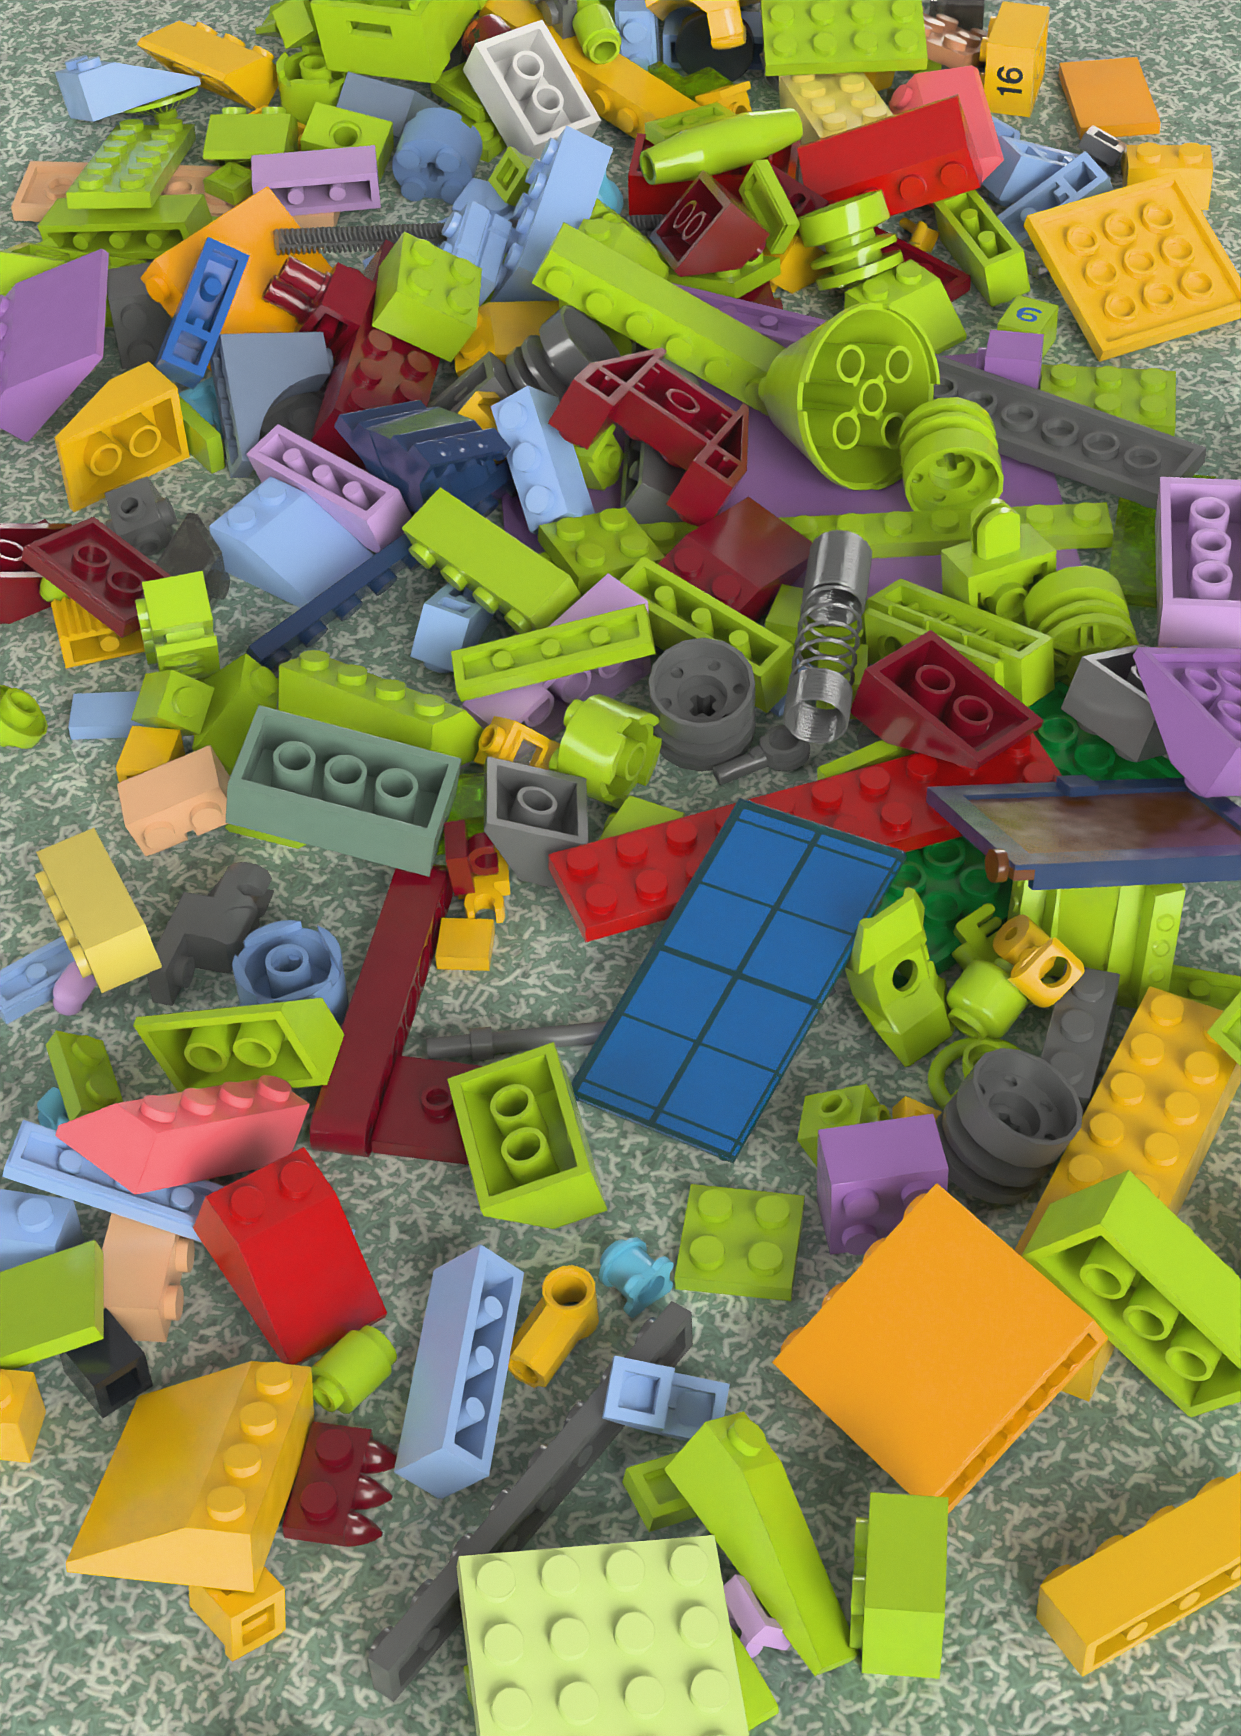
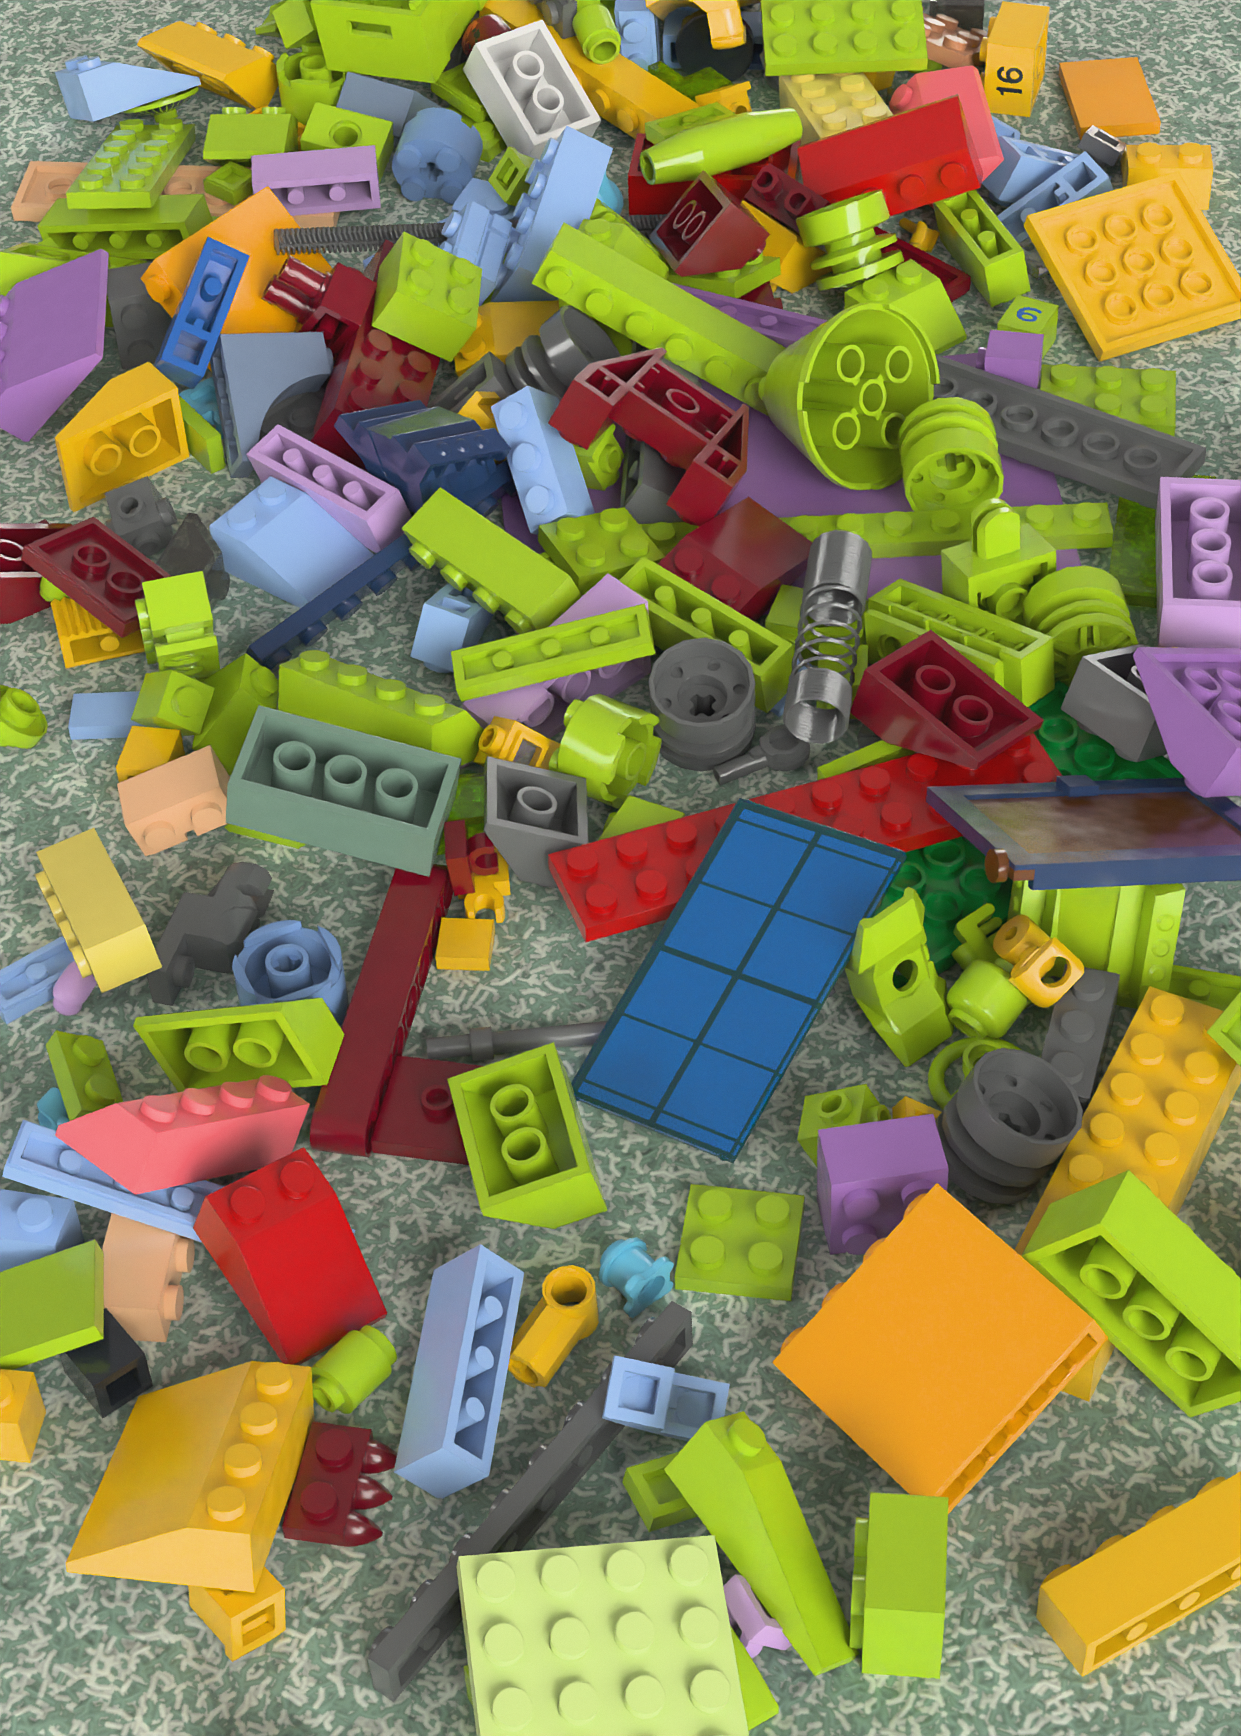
lime tile [739,159,800,254] -> none

